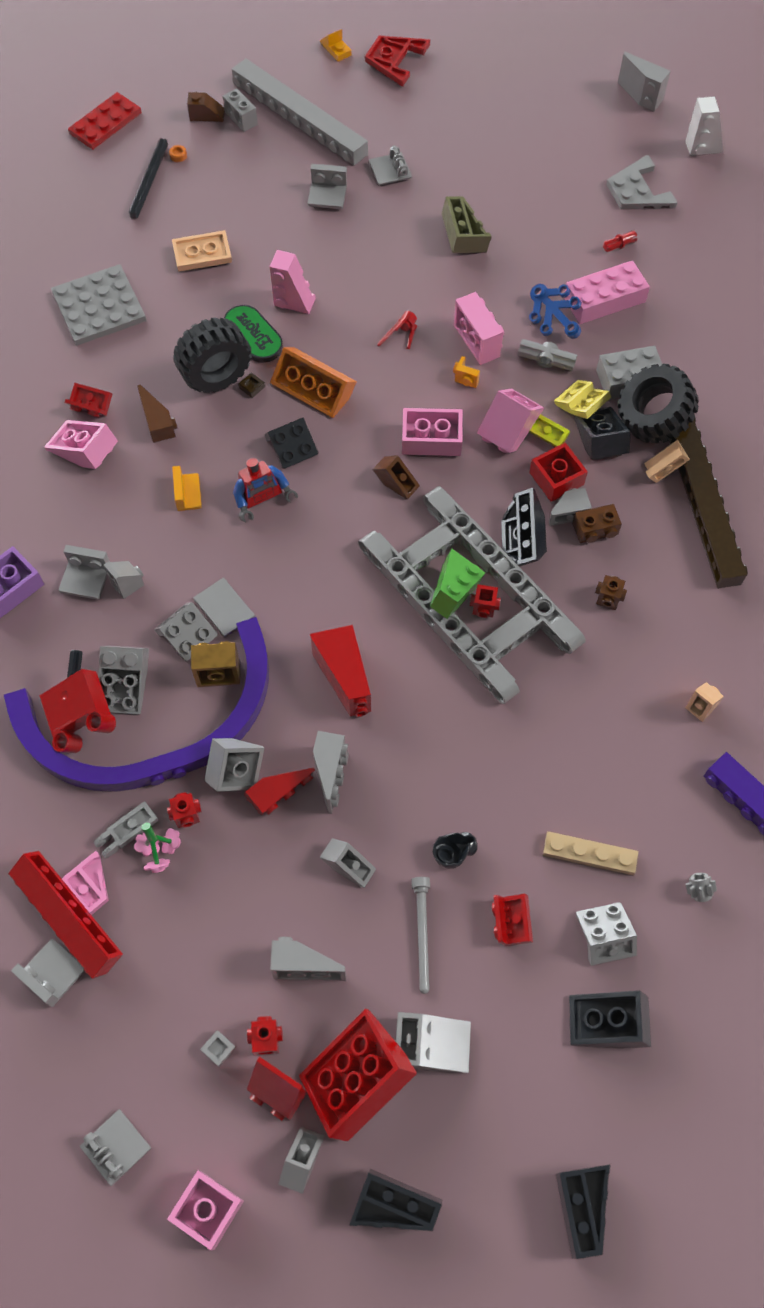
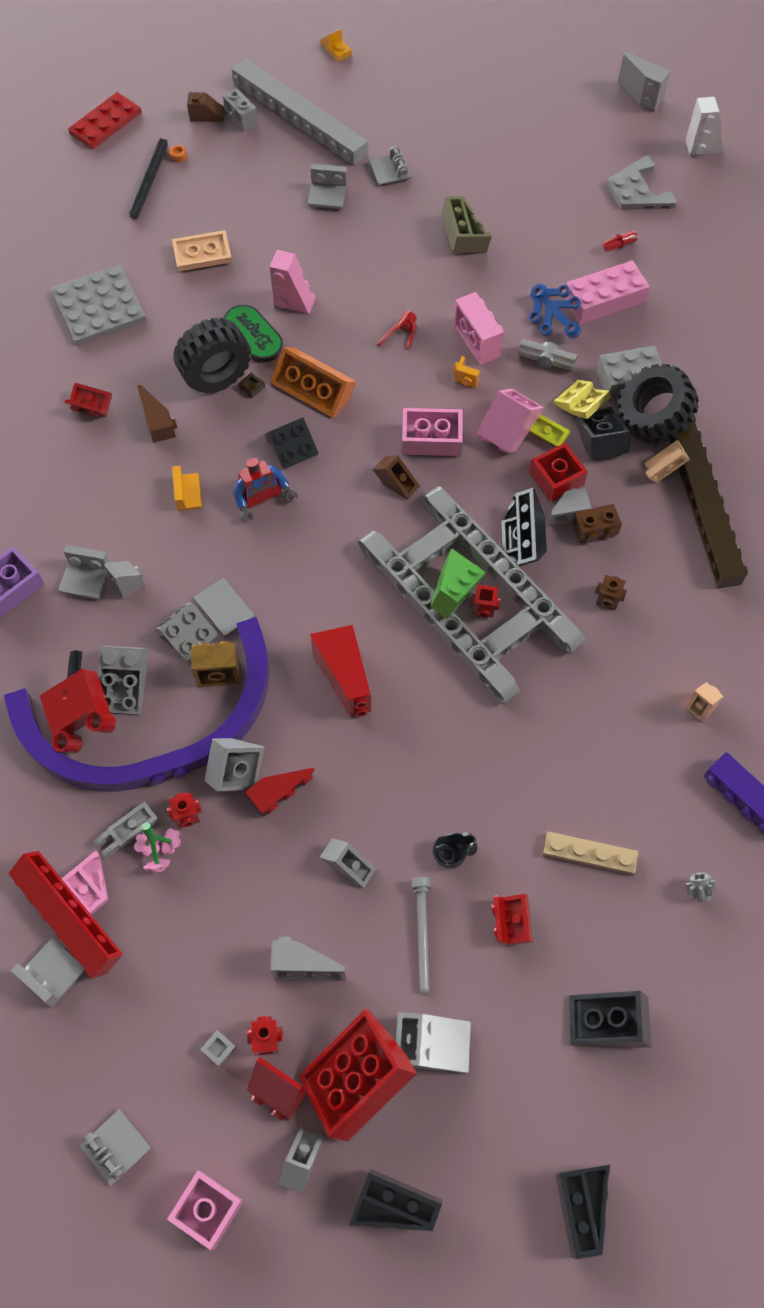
bright pink slope [44,420,118,469] -> none
light grey slope [313,731,349,814] -> none
red wing [365,35,430,87] -> none
light grey bracket [576,902,637,966] -> none

